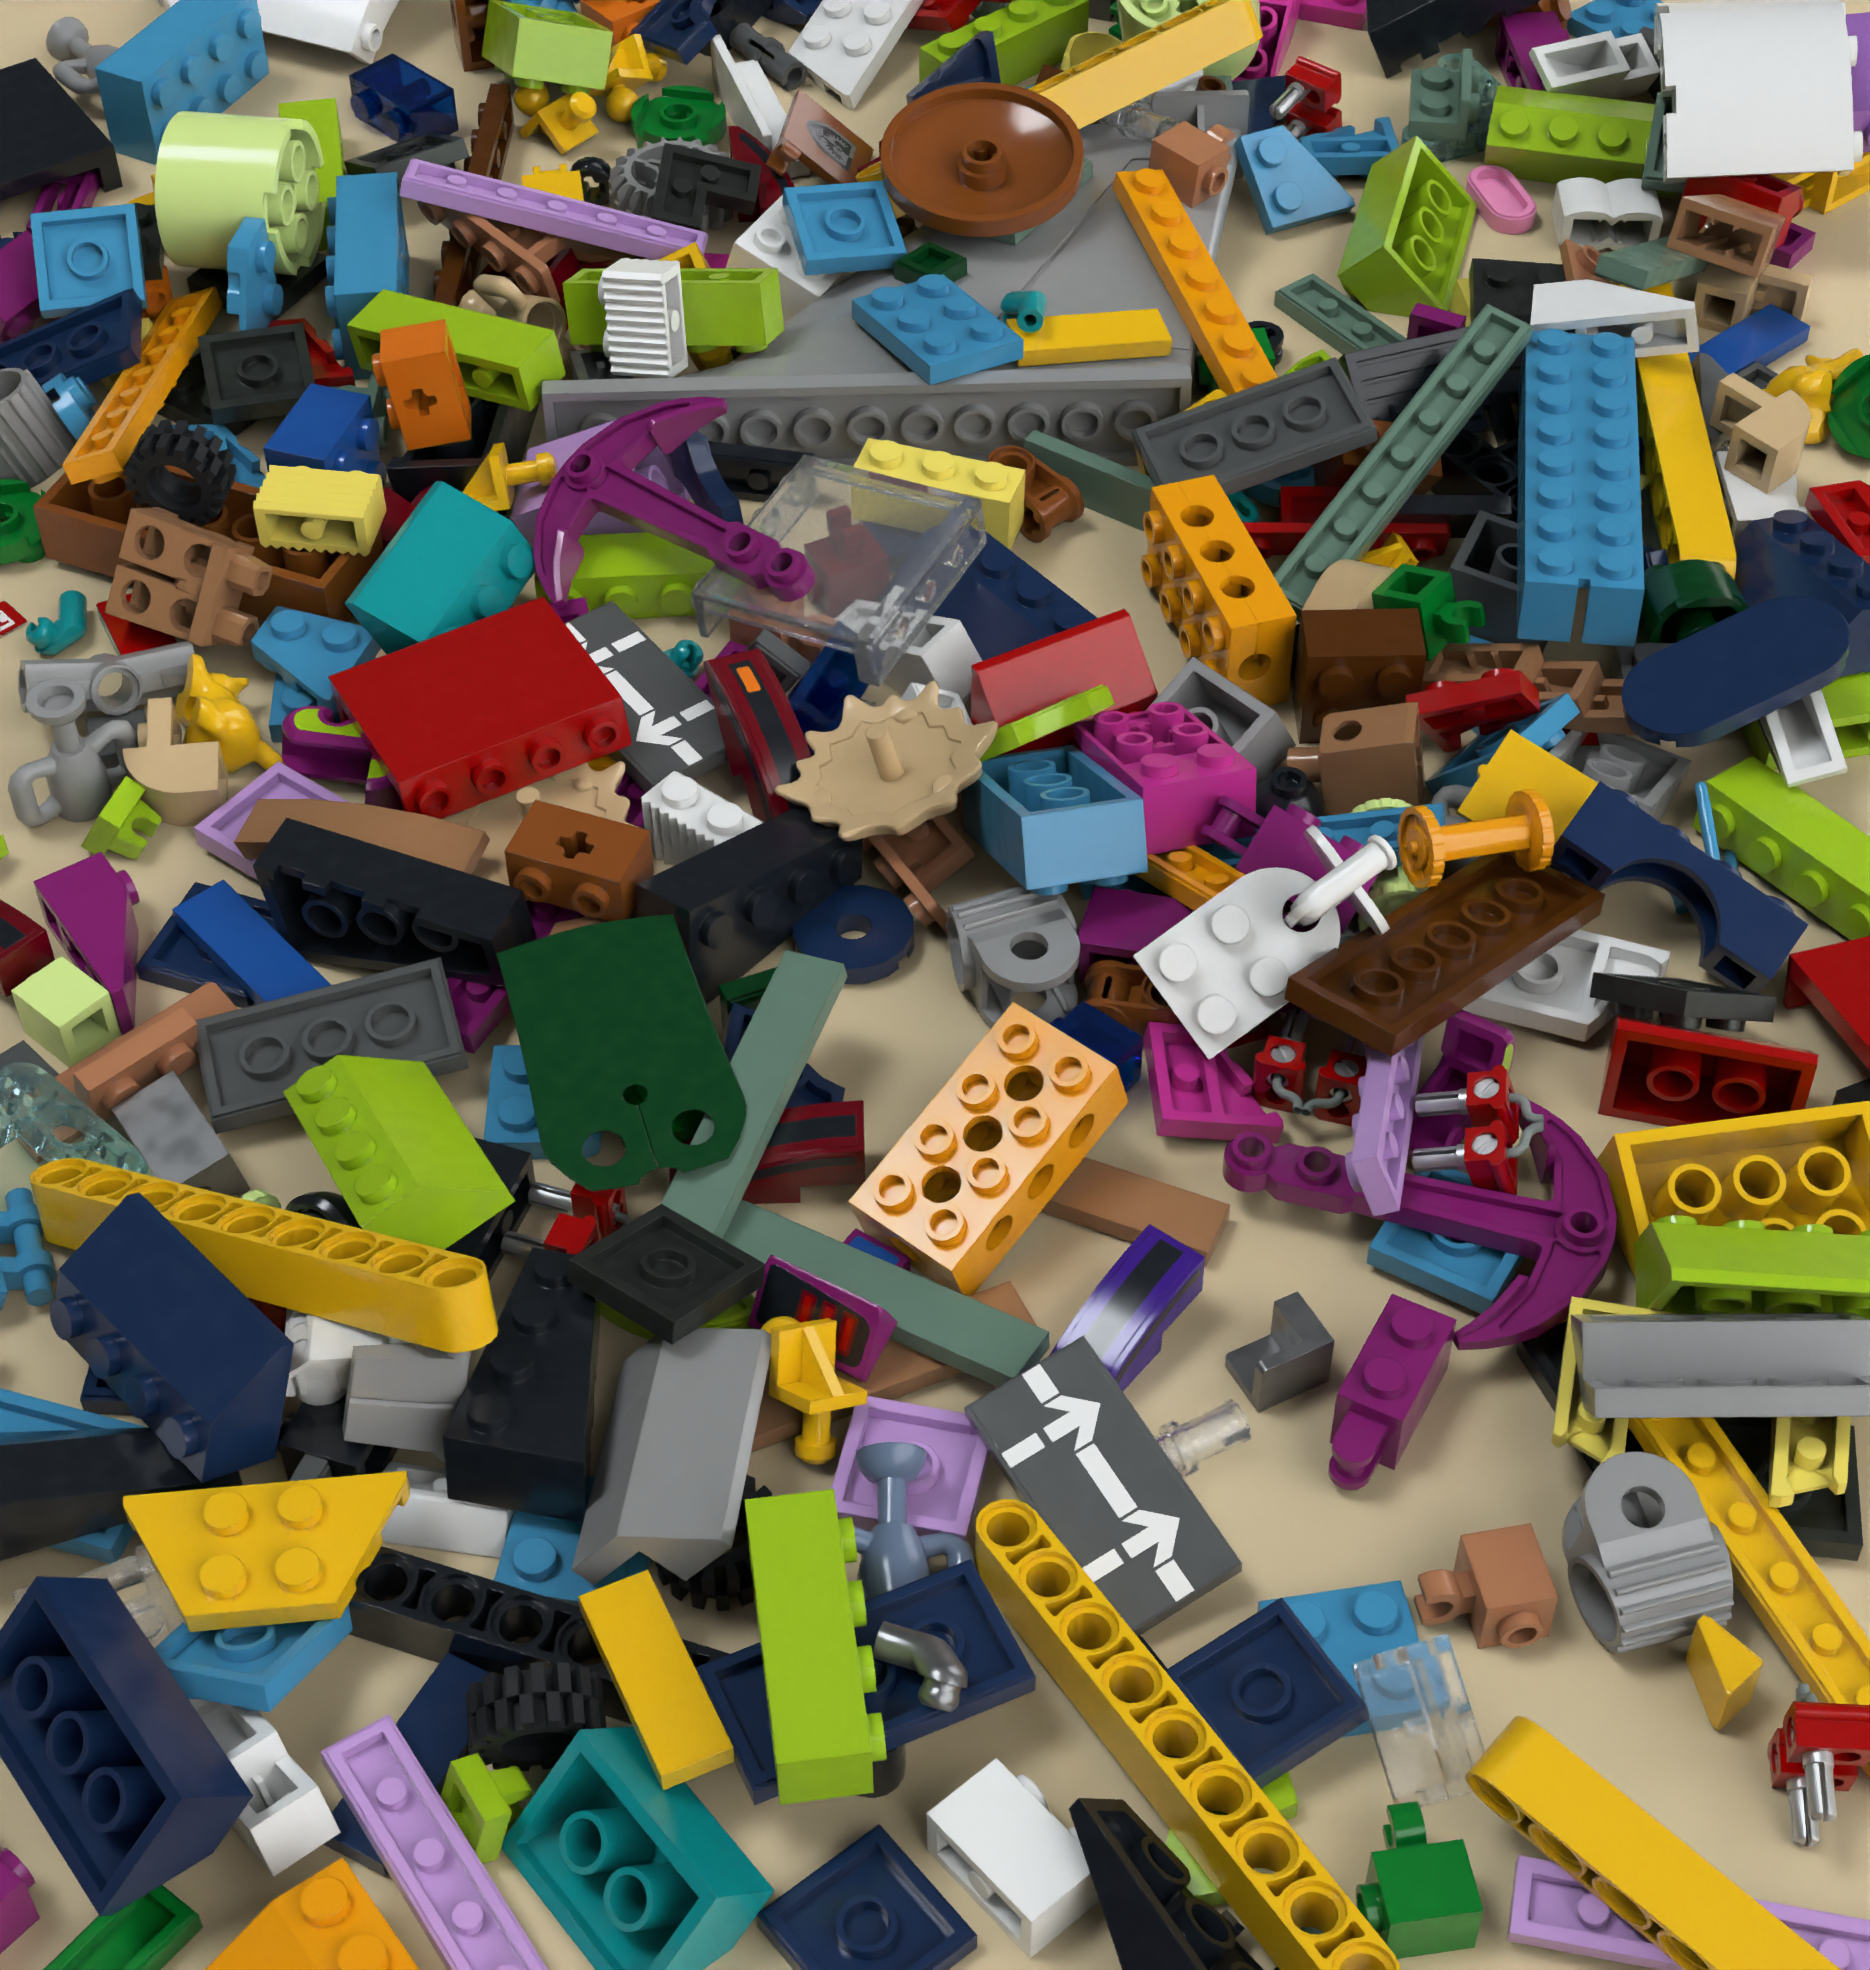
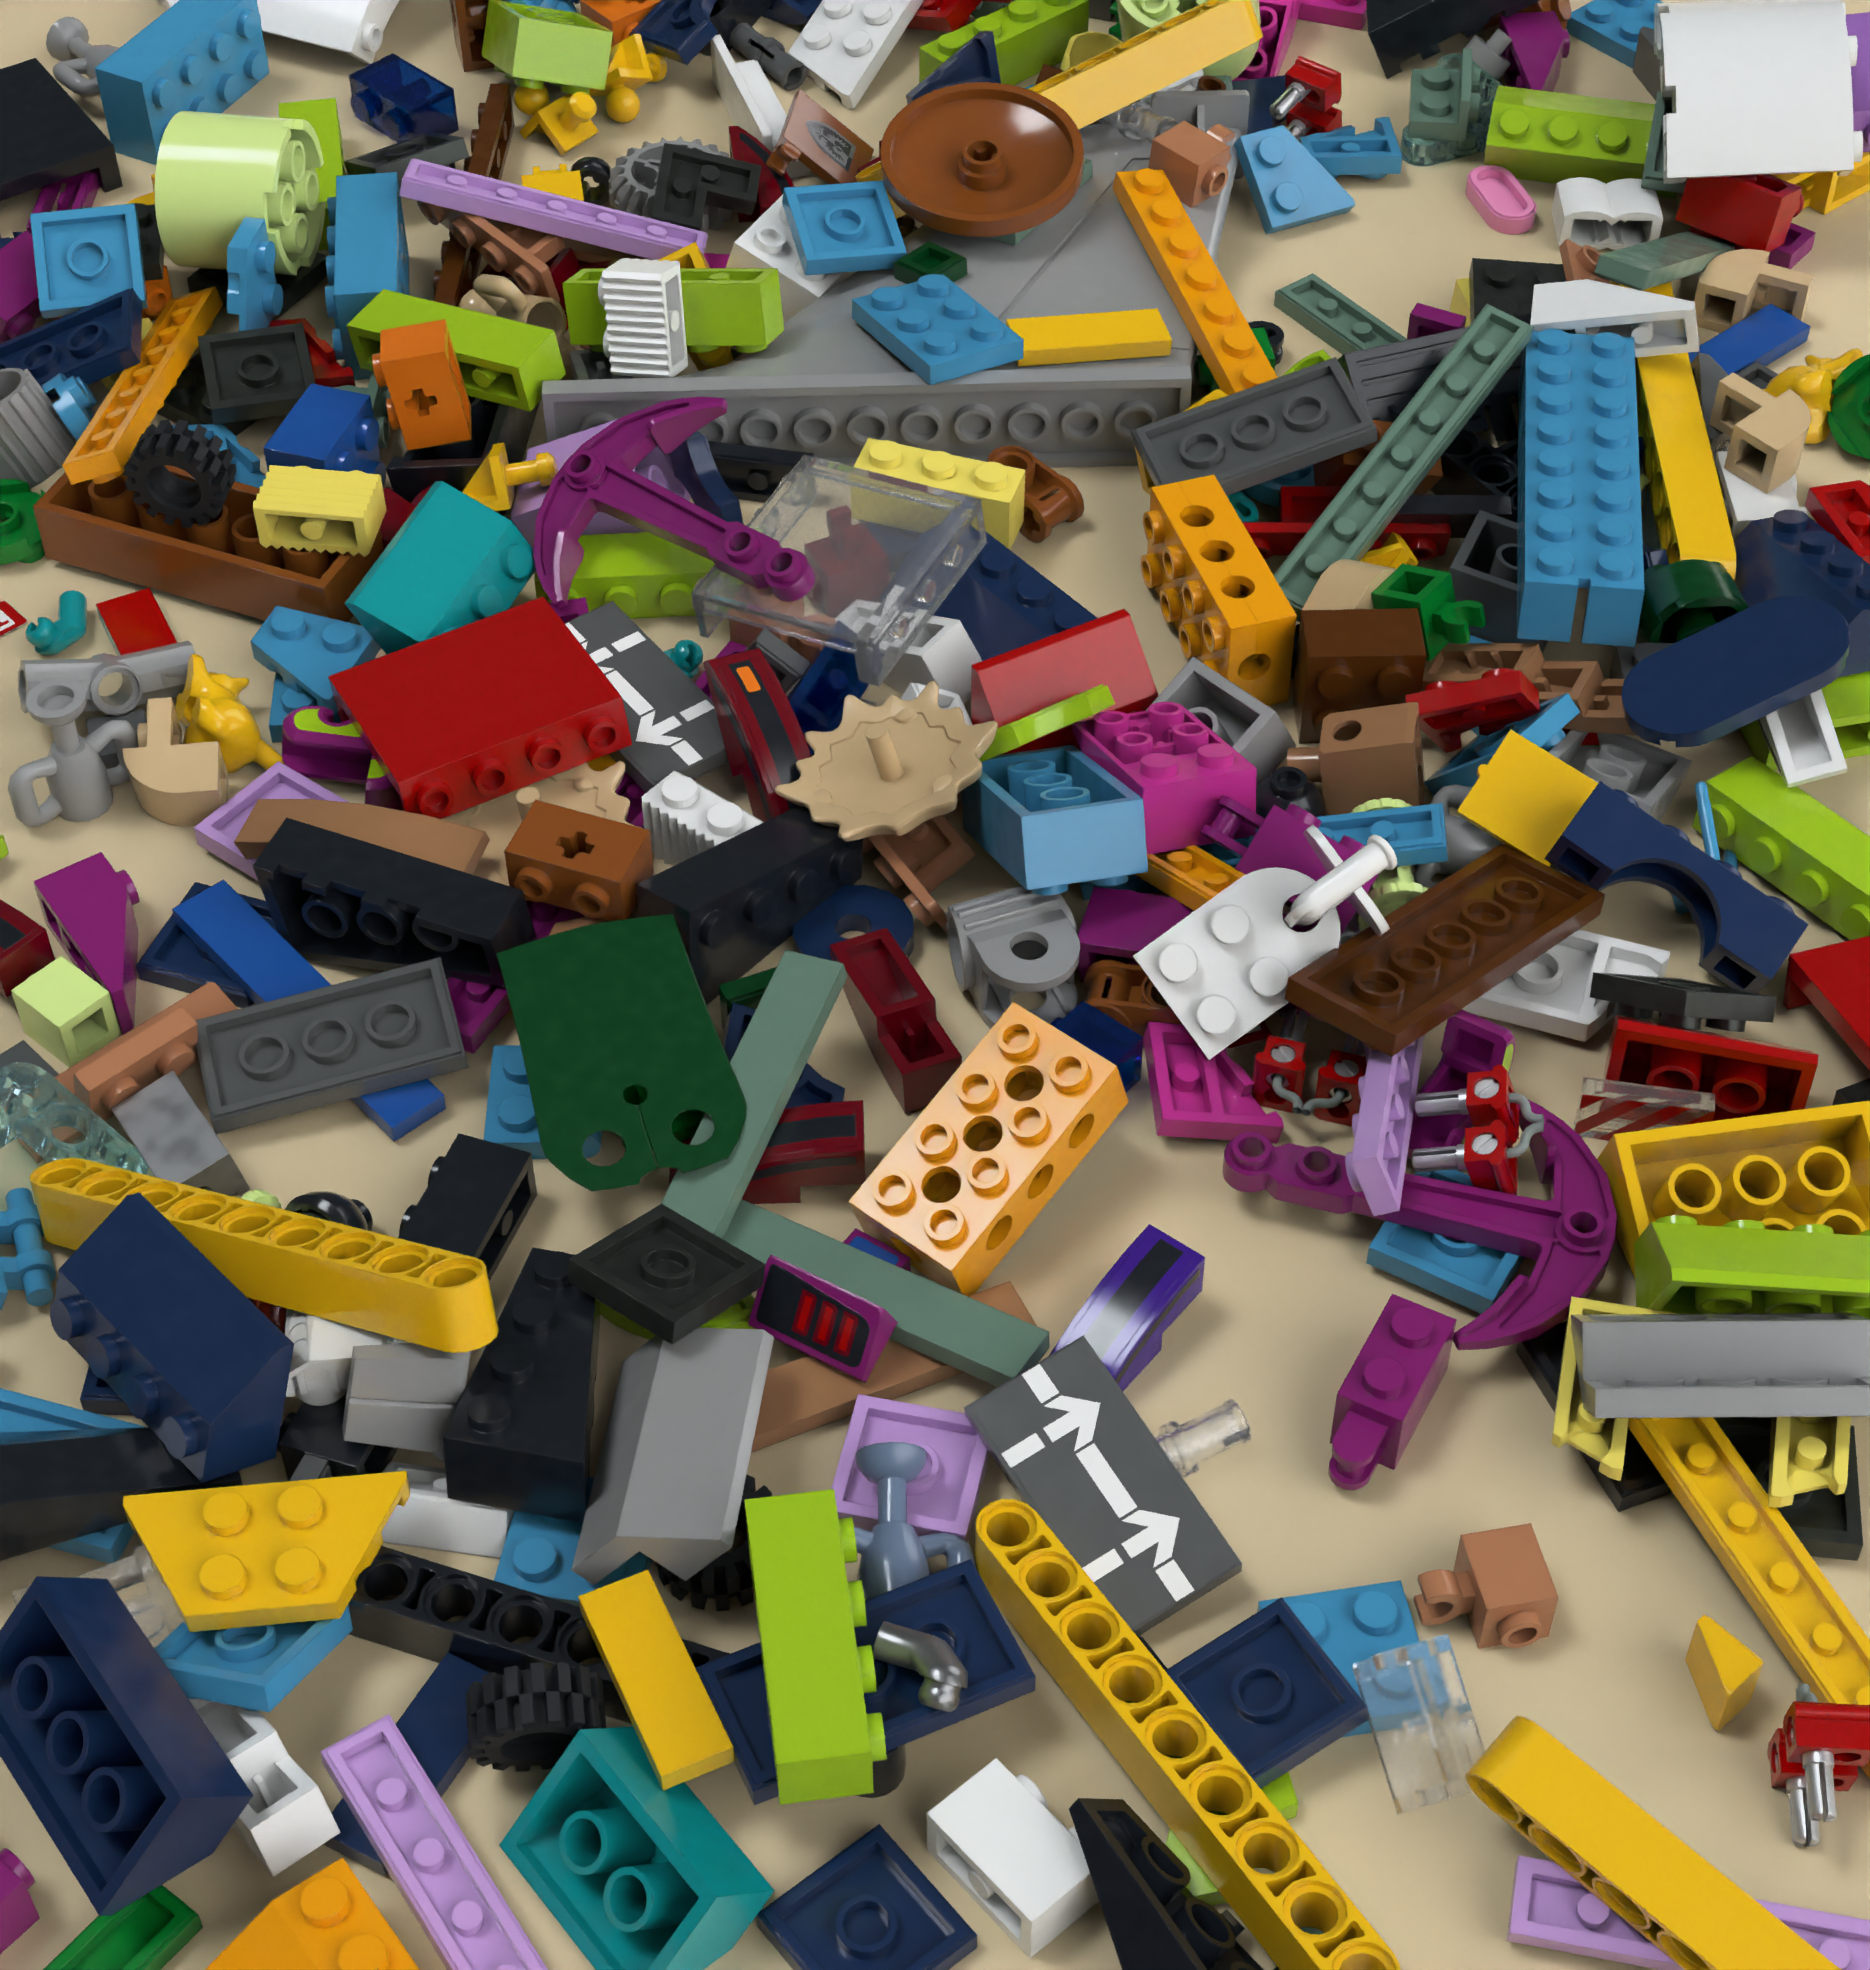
lime tile [81,776,162,859] -> none
medium nougat hips [105,507,274,647] -> none
lime slope [283,1055,515,1250] -> none
lime tile [441,1753,533,1864] -> none
red piece [501,1182,632,1260] -> none
green plate [631,85,727,149] -> none
yellow piece [761,1316,868,1465] -> none
teal arm [1000,290,1047,333] -> none
sand green tile [1024,430,1155,531] -> none
medium nougat tile [1041,1157,1230,1267] -> none
flat silver panel [1225,1291,1335,1413] -> none
lime slope [1337,135,1477,317] -> none
green brick [1356,1801,1484,1959] -> none
light orange hose [1397,789,1555,889] -> none
white slope [1528,30,1660,99] -> none
light grey piece [1562,1452,1735,1654] -> none
medium nougat torso [1666,194,1785,278] -> none
none -> dark red slope [829,928,962,1113]
none -> light grey tile [1465,28,1512,80]
none -> clear tile [1574,1077,1716,1141]

